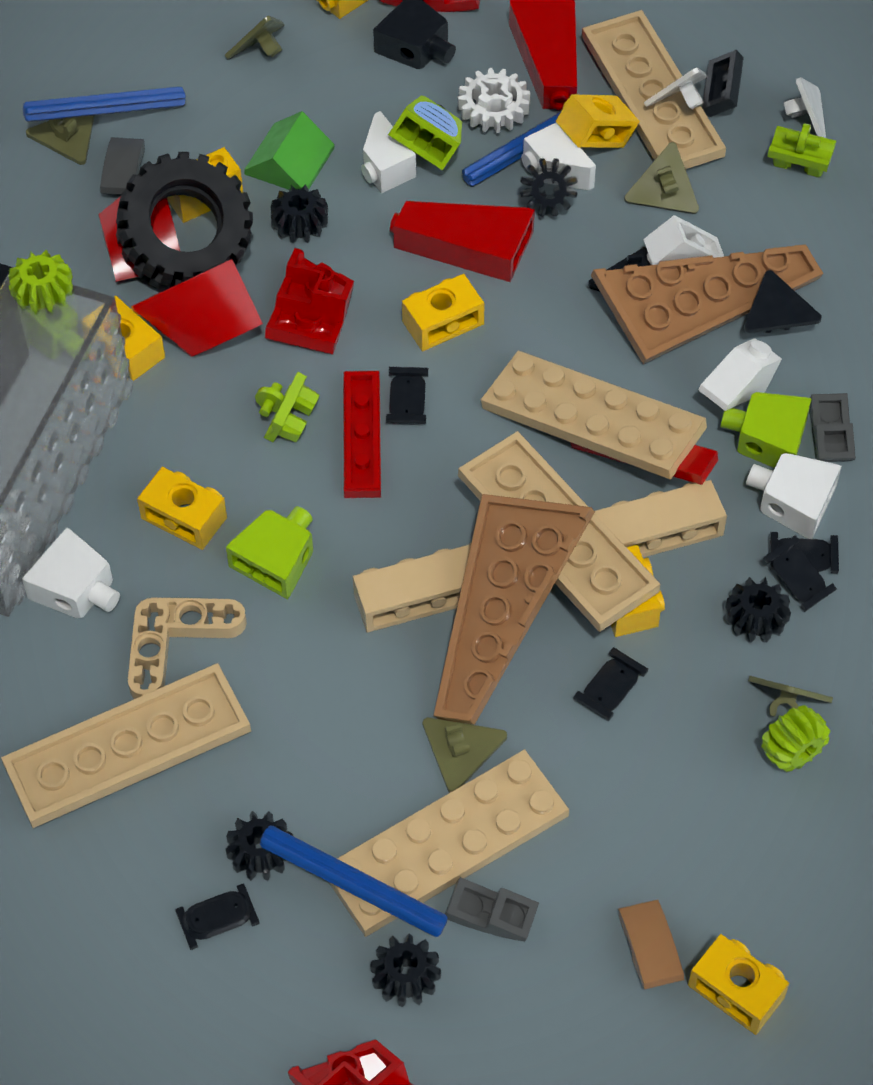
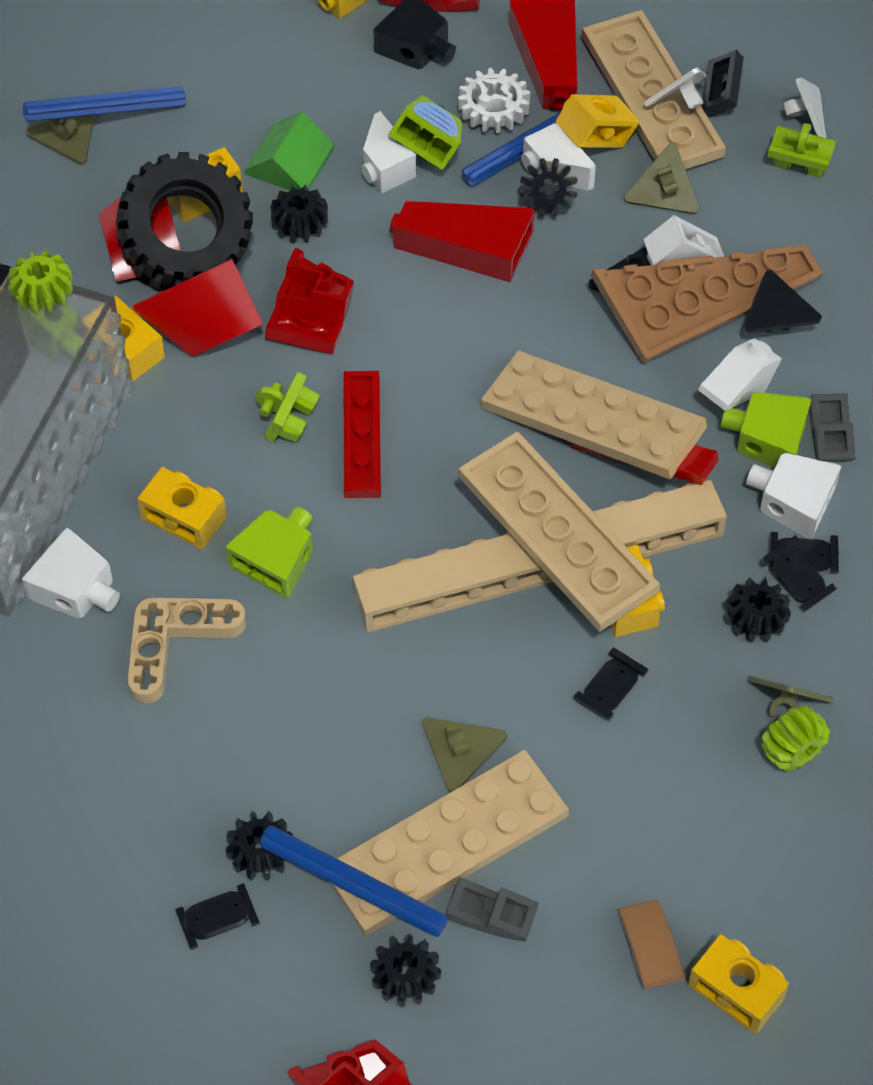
tan plate [1,663,251,828] -> none
dark grey slope [100,137,145,194] -> none
olive piece [225,16,284,60] -> none
black piece [386,367,429,424] -> none
yellow brick [402,273,485,352] -> none
medium nougat wing [433,494,595,725] -> none

